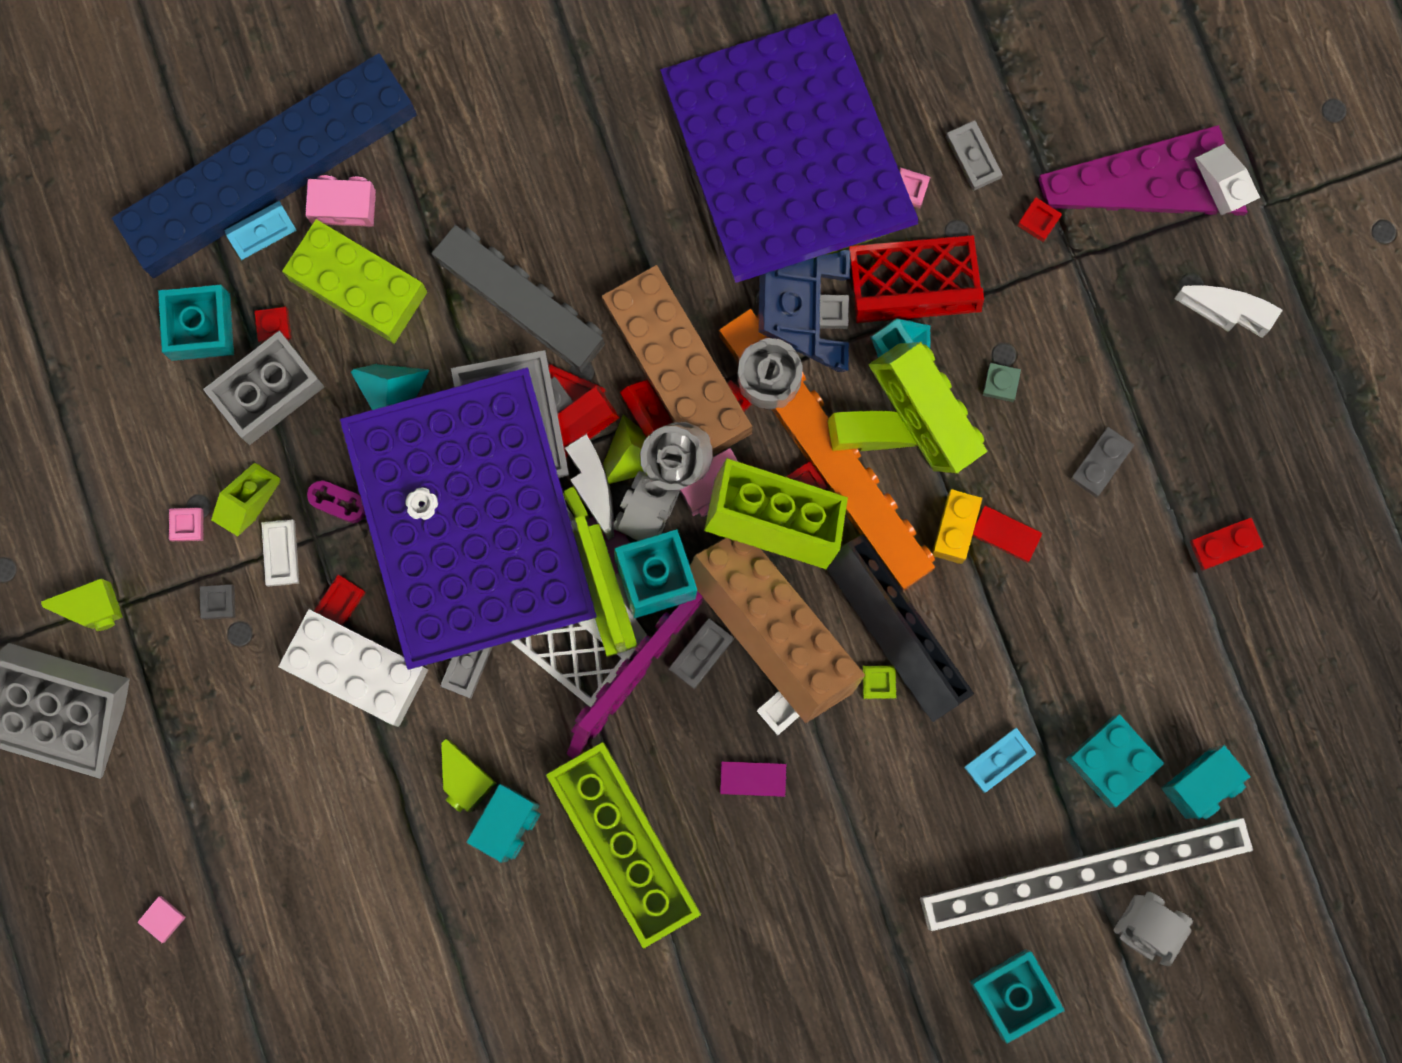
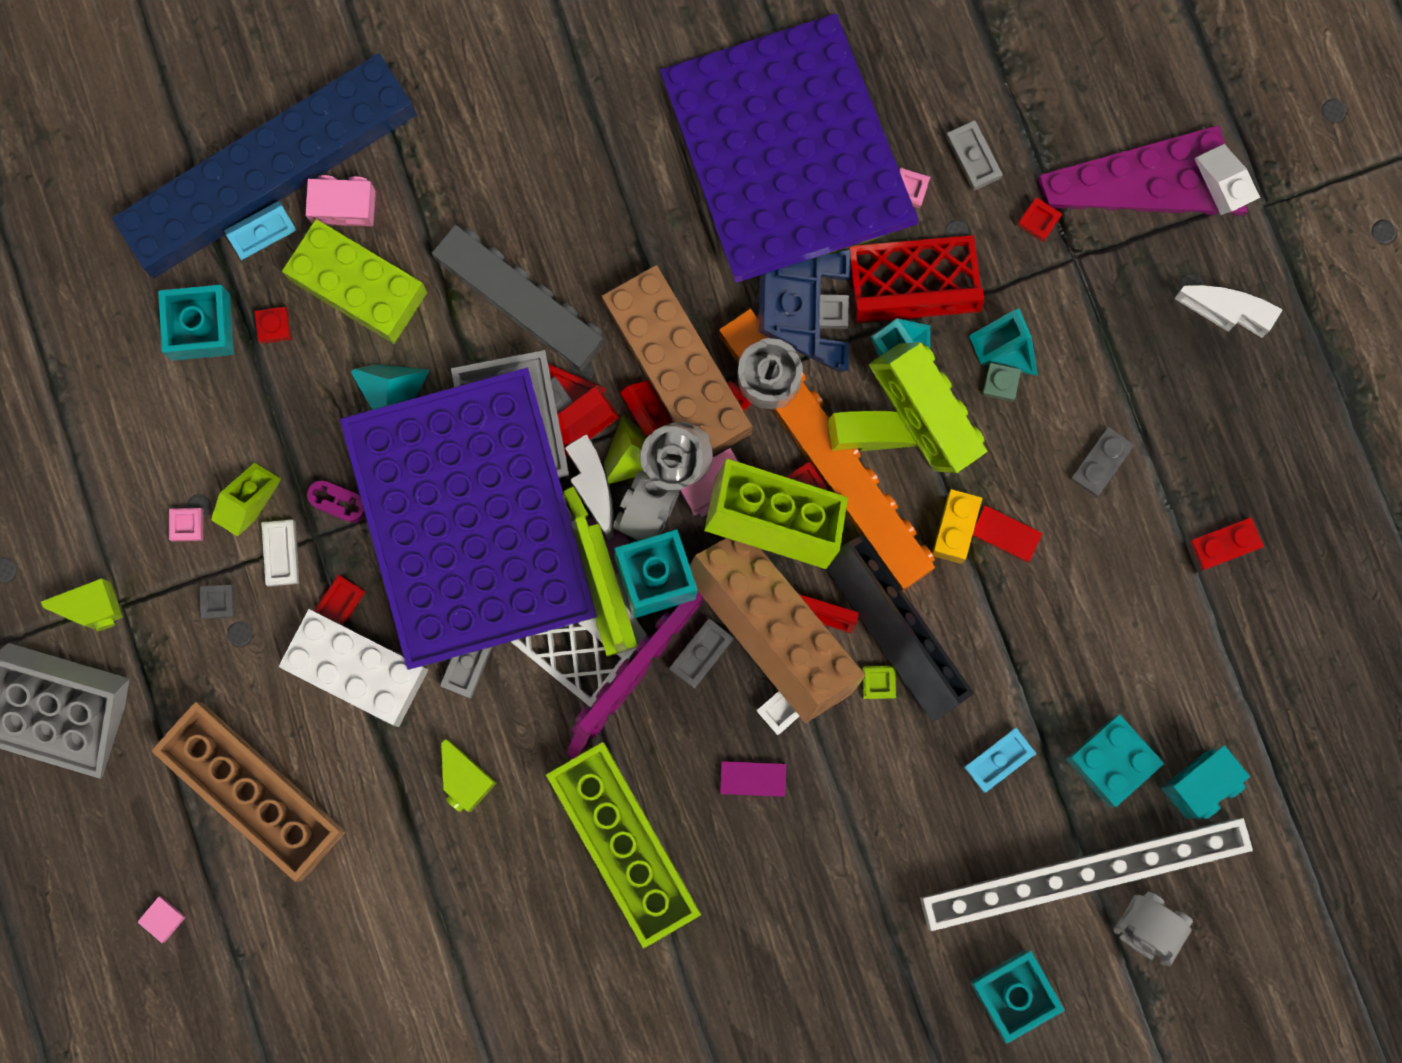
light grey brick [203,331,324,445] -> none
white plate [405,488,438,520] -> none
teal brick [466,784,541,862] -> none
none -> medium nougat brick [151,702,346,882]
none -> red tile [799,594,859,633]
none -> teal slope [969,309,1038,376]

